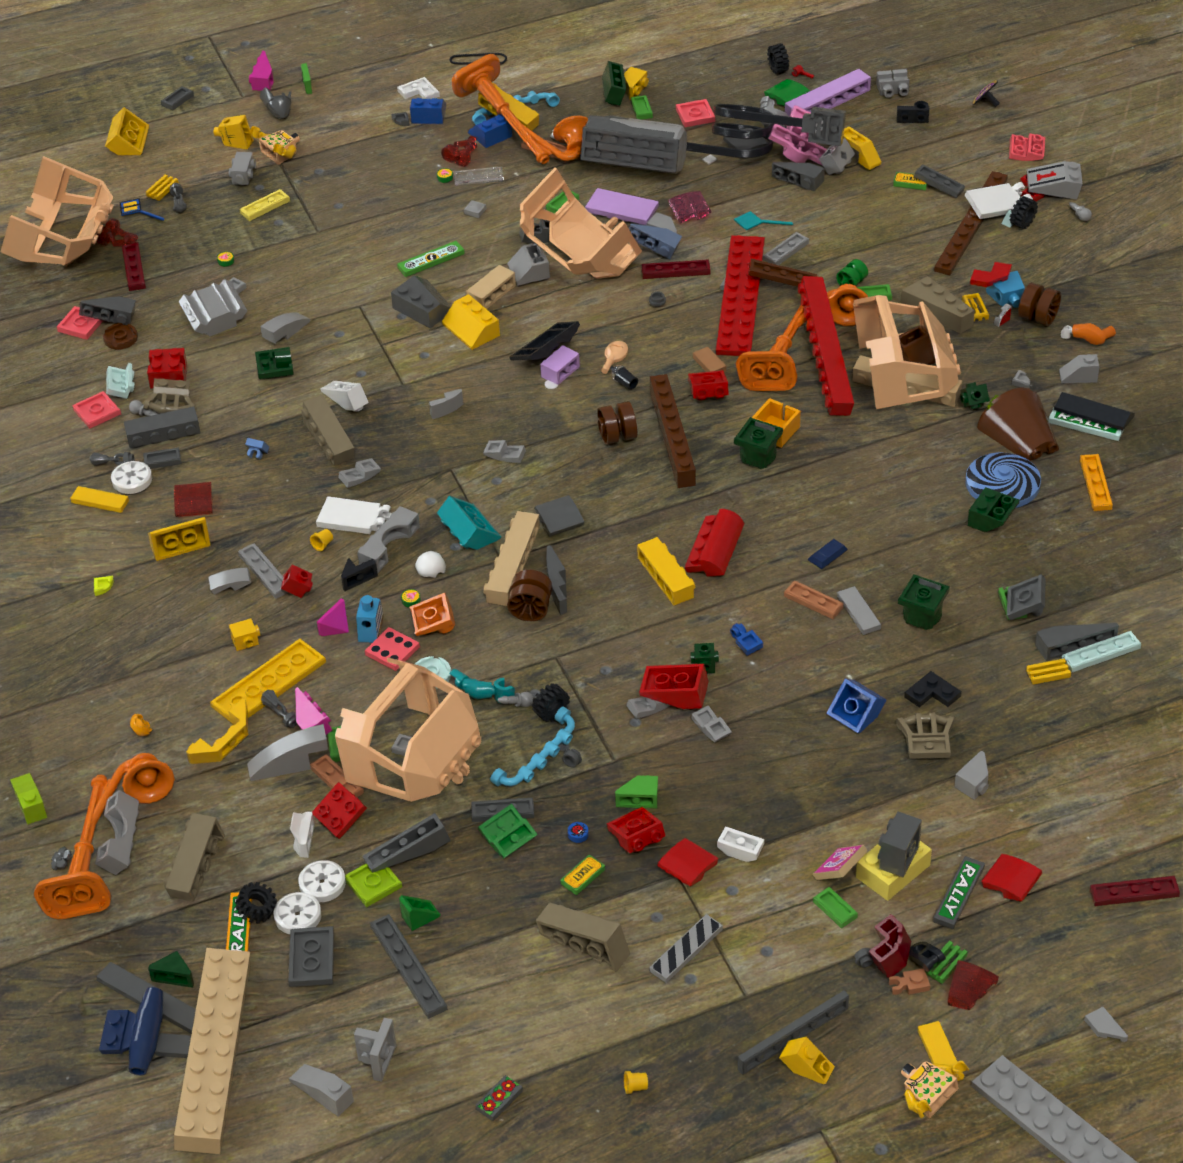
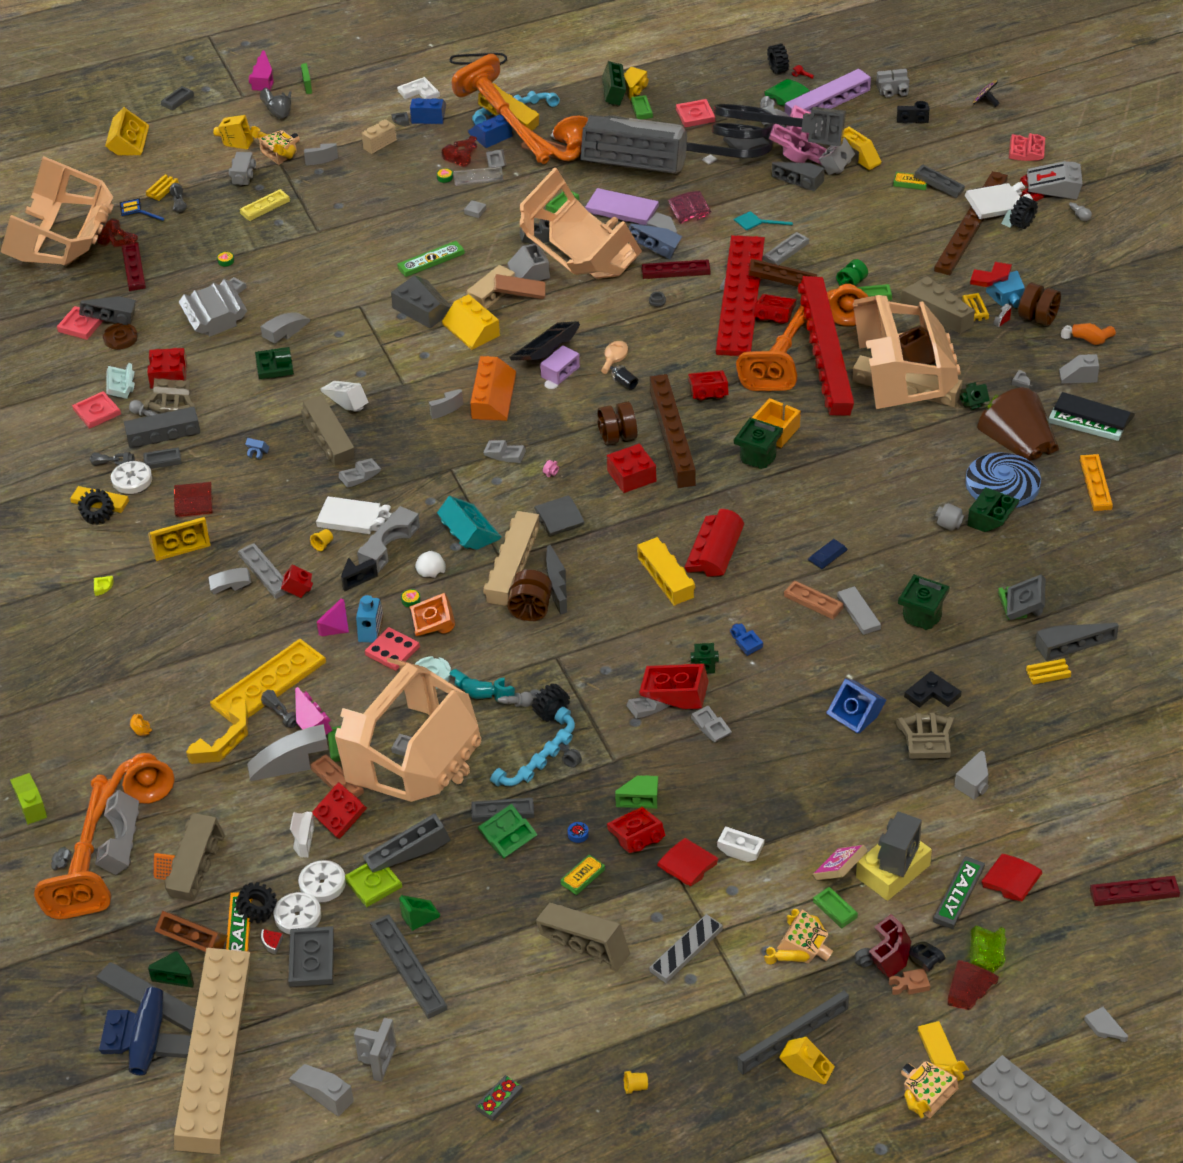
yellow brick [229,618,261,651] -> none
medium nougat tile [693,347,726,372] -> none
bright green tile [925,941,968,984] -> none
light aqua tile [1062,631,1141,673] -> none
none -> black tyre [78,489,114,525]
none -> orange slope [154,853,175,880]
none -> dark orange brick [155,911,228,952]
none -> tile [261,929,283,955]
none -> light grey slope [304,143,338,166]
none -> tan brick [362,119,397,154]
none -> orange slope [470,356,516,421]
none -> light grey tile [486,149,506,169]
none -> nougat tile [494,274,545,299]
none -> bright pink plate [543,460,559,477]
none -> red brick [607,443,657,493]
none -> red plate [754,294,797,323]
none -> torso [764,909,833,965]
none -> light grey head [935,503,965,531]
none -> clear neon green bracket [969,925,1007,974]

